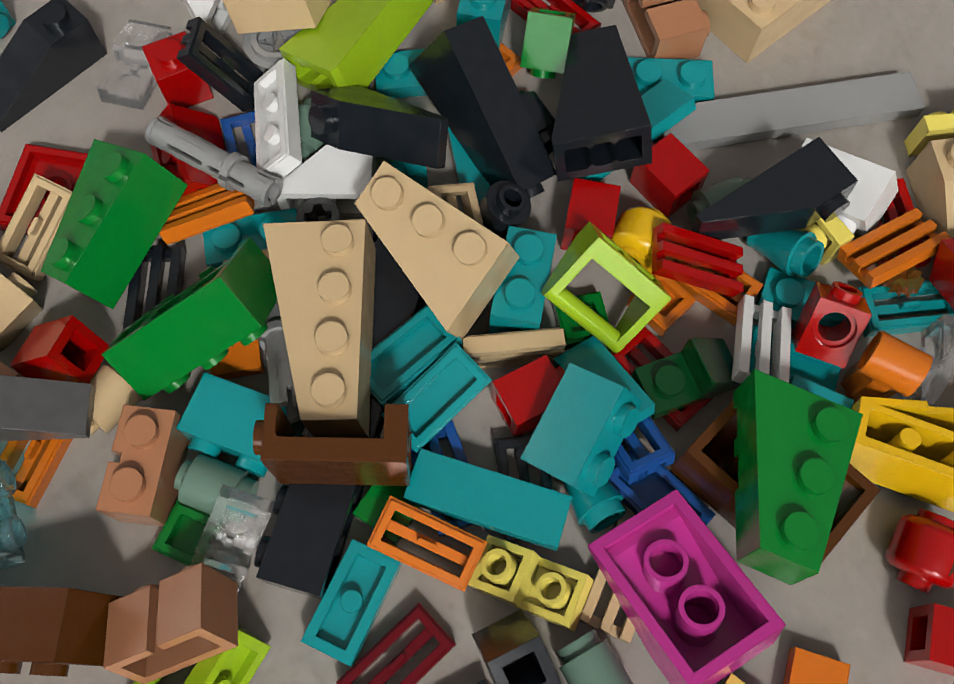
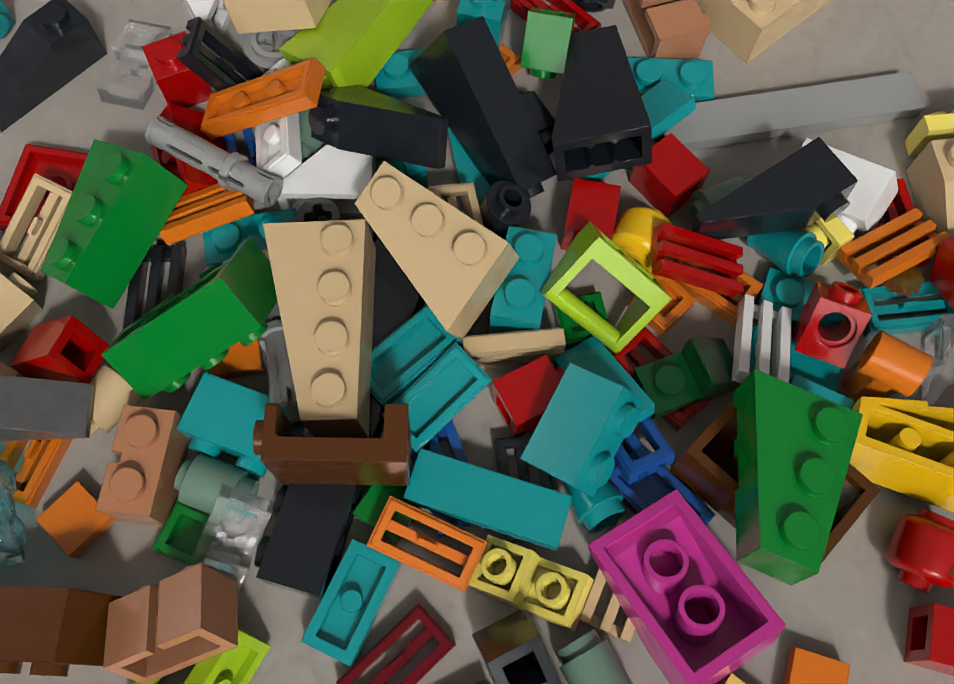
none -> orange tile [35,481,117,558]
none -> orange tile [200,58,326,140]

